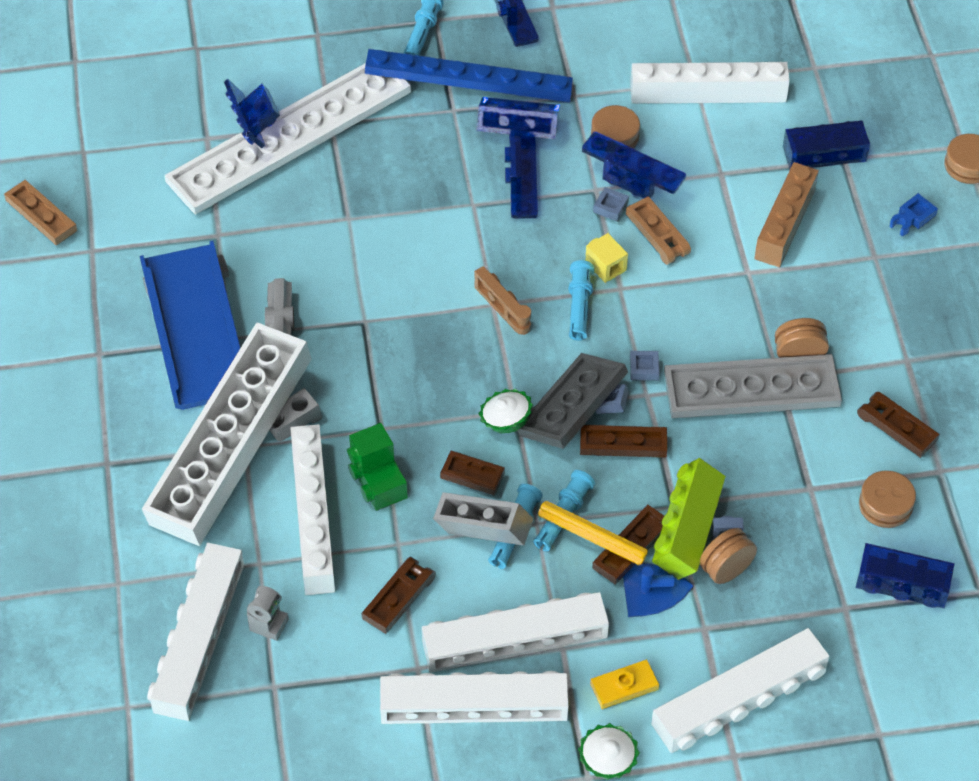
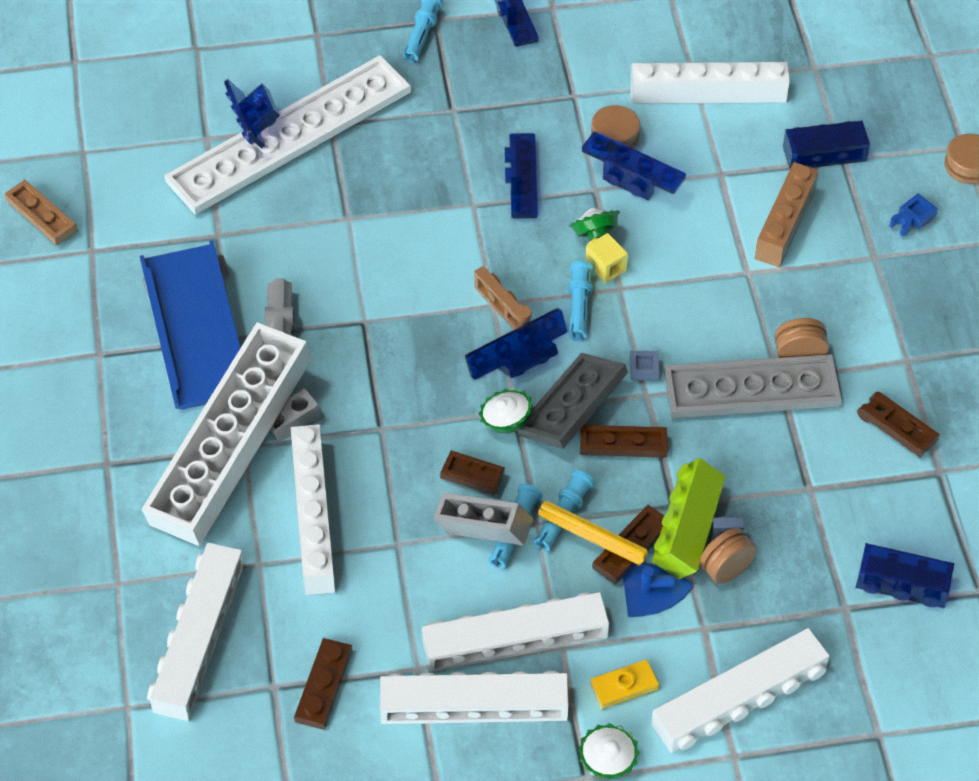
light grey leg [247,586,289,641] -> none
green brick [347,423,408,511] -> none
reddish brown plate [361,557,436,634] -> none
blue plate [365,49,573,103] -> none
clear blue brick [477,97,560,139] -> none
sand blue plate [593,187,629,221] -> none
sand blue plate [596,384,629,414] -> none
medium nougat plate [626,196,691,265] -> none
medium nougat head [859,471,916,528] -> none
none -> reddish brown plate [294,638,352,730]
none -> clear blue bracket [465,308,567,380]
none -> green piece [569,208,620,241]

